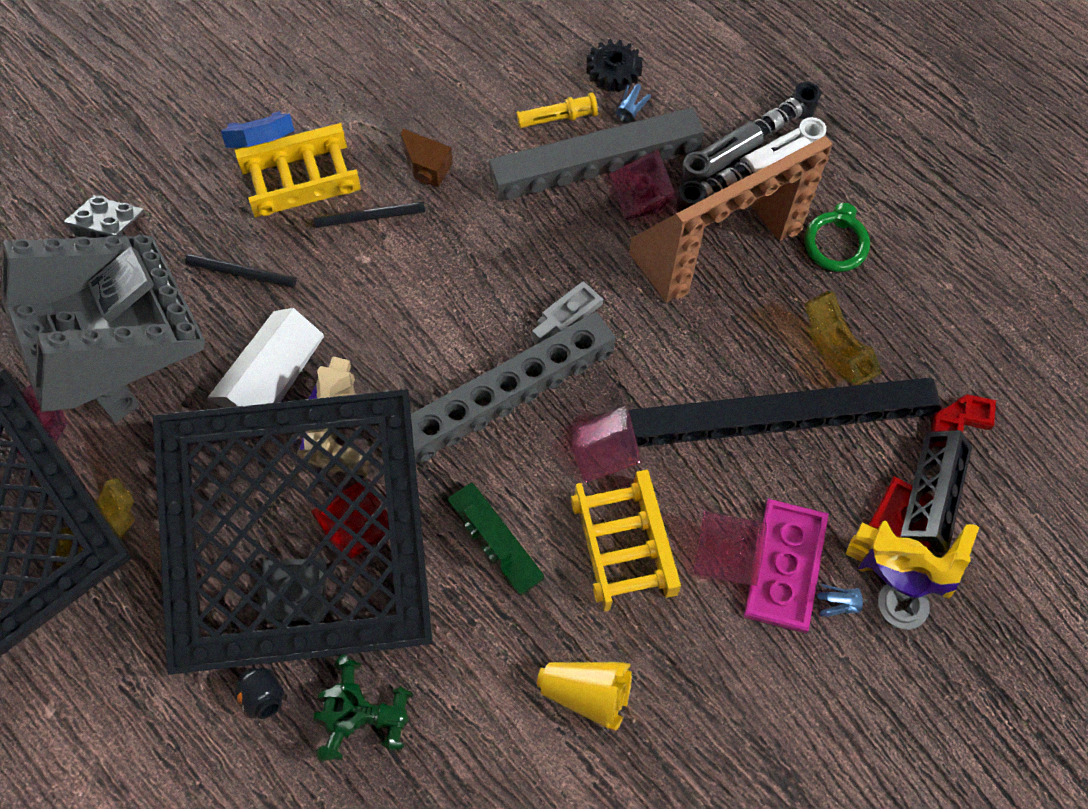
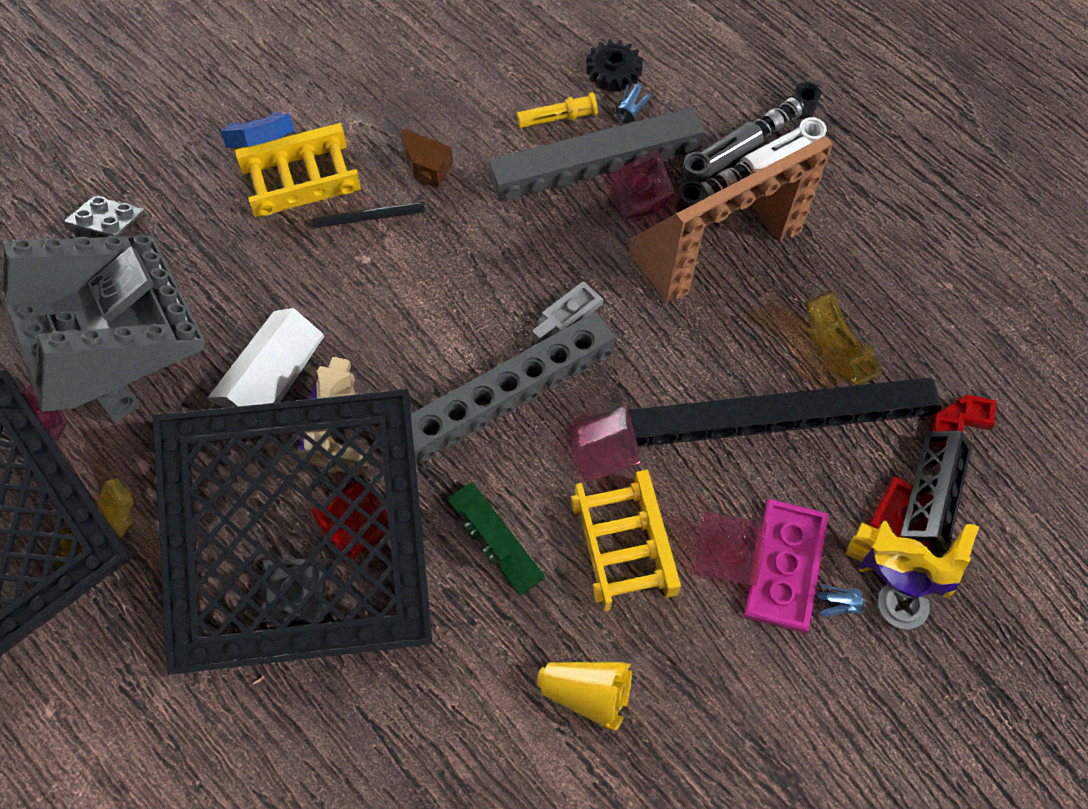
black bar [185,254,297,288] -> none
black head [234,668,285,719] -> none
dark green piece [313,654,413,763] -> none
green piece [804,203,870,272] -> none

